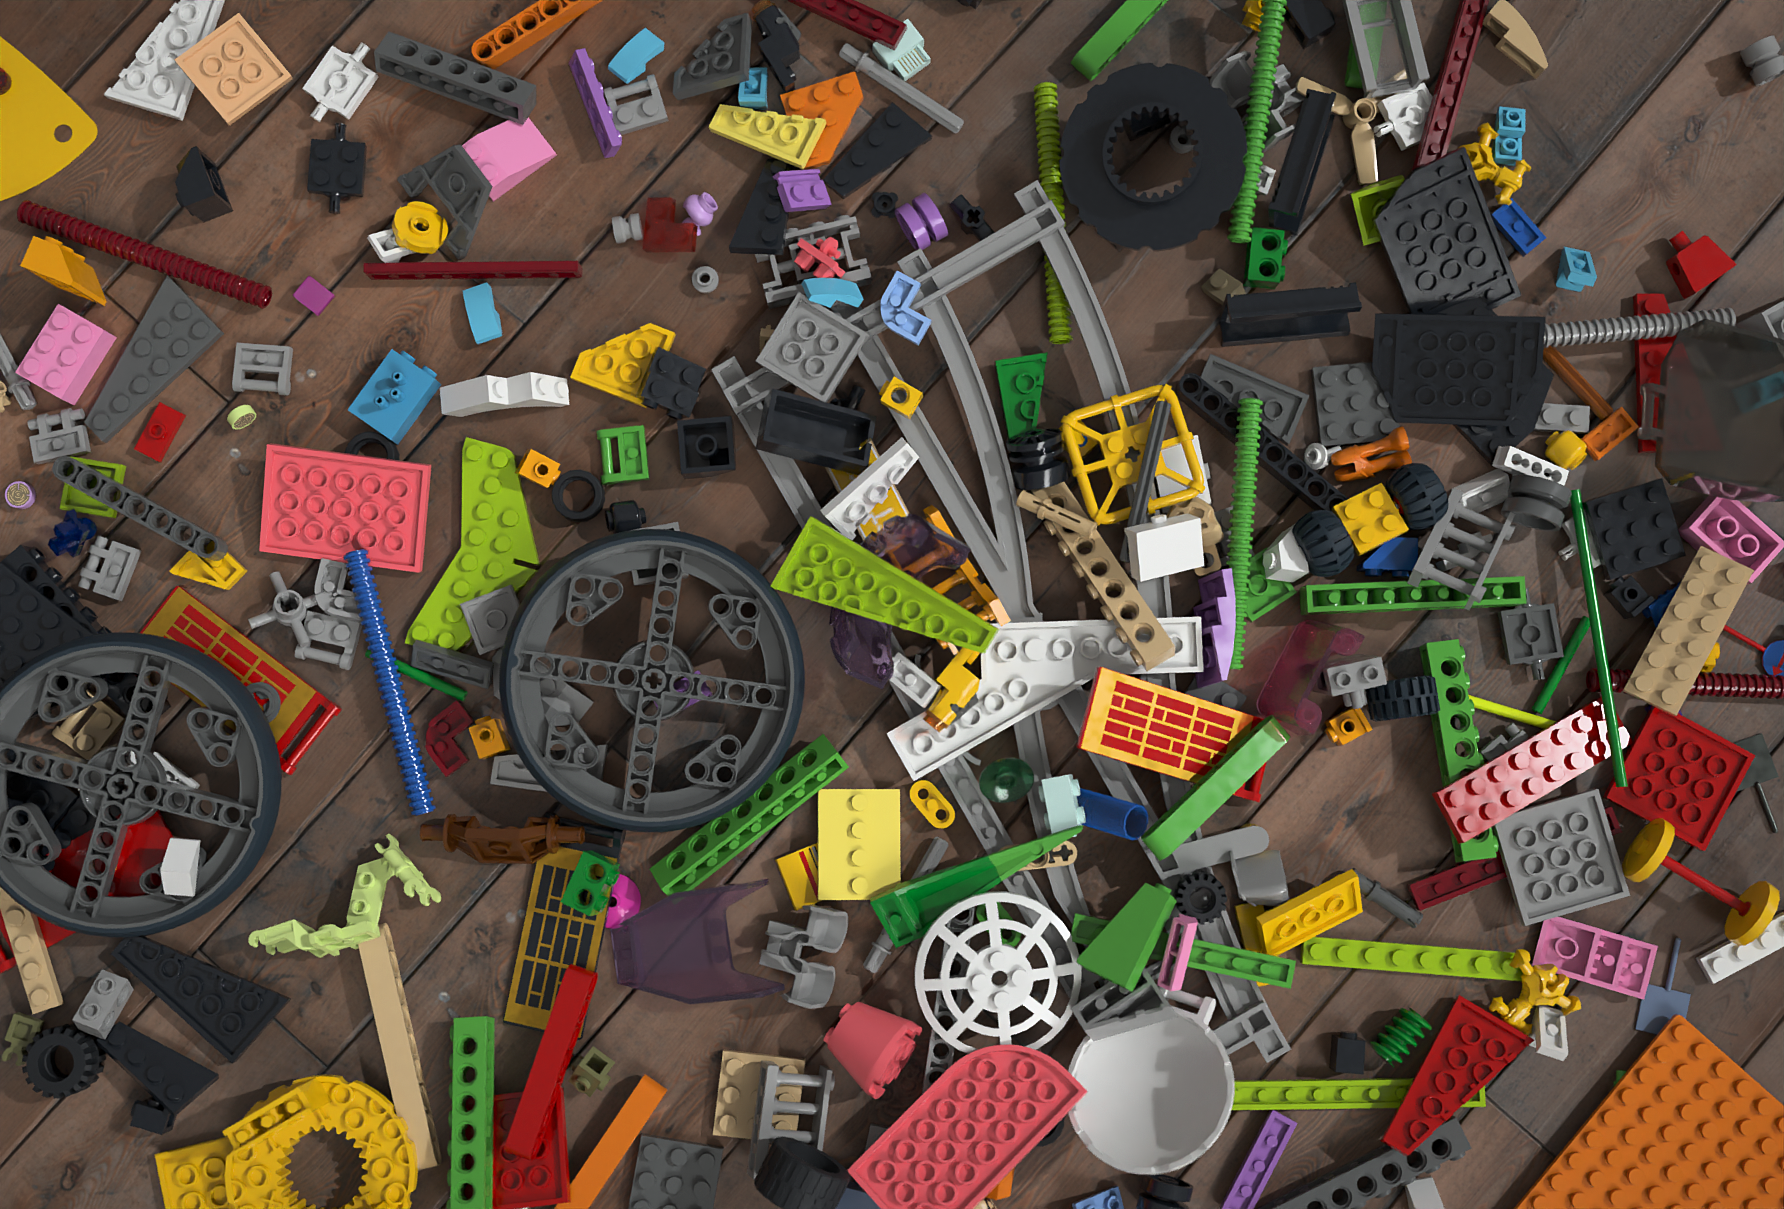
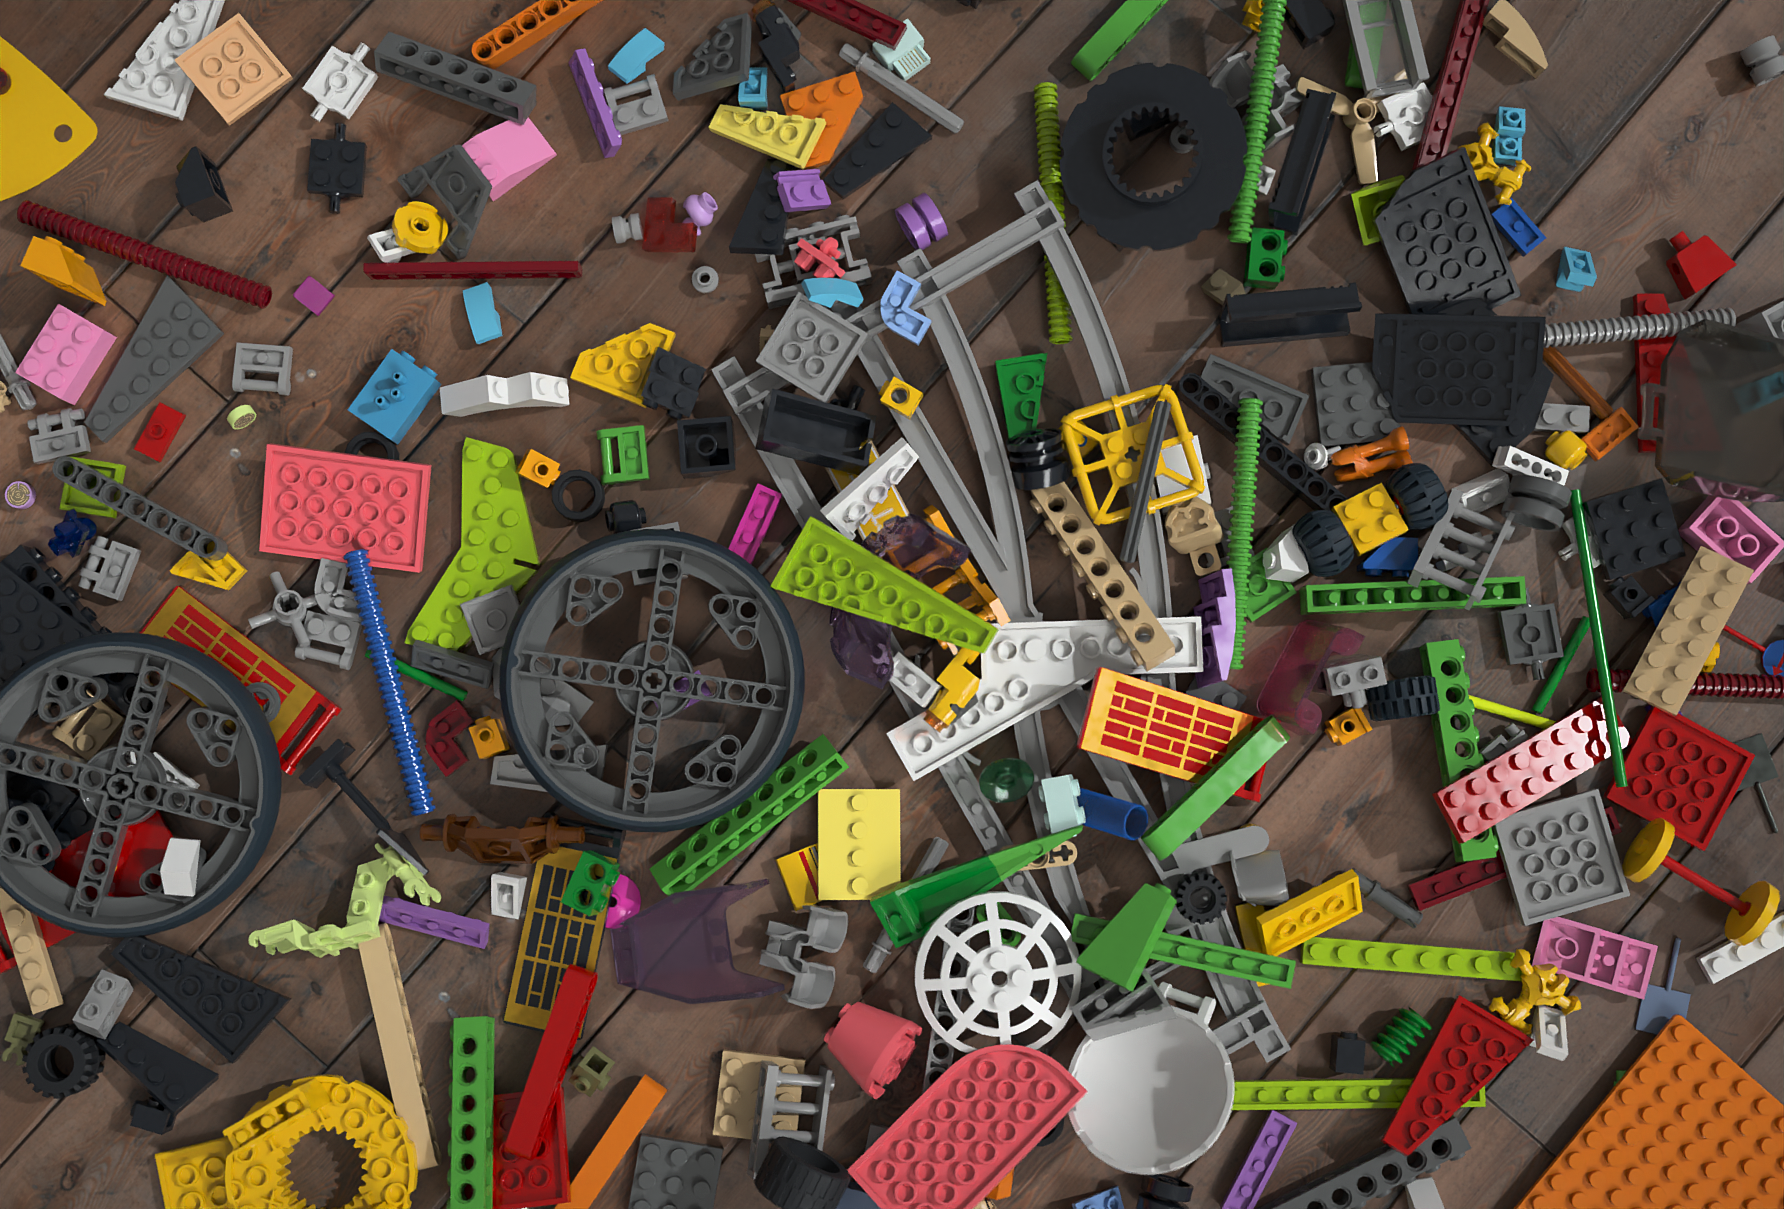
black plate [871,192,898,219] -> none
yellow plate [910,780,955,829] -> none
black axle [949,195,995,241] -> none
tan pin [1016,490,1098,539] -> none
white container [1124,513,1204,581] -> none
bright pink piece [1157,914,1198,991] -> none
none -> black piece [298,739,429,875]
none -> medium lavender plate [379,895,490,949]
none -> white slope [491,872,527,919]
none -> dark pink plate [728,484,783,565]

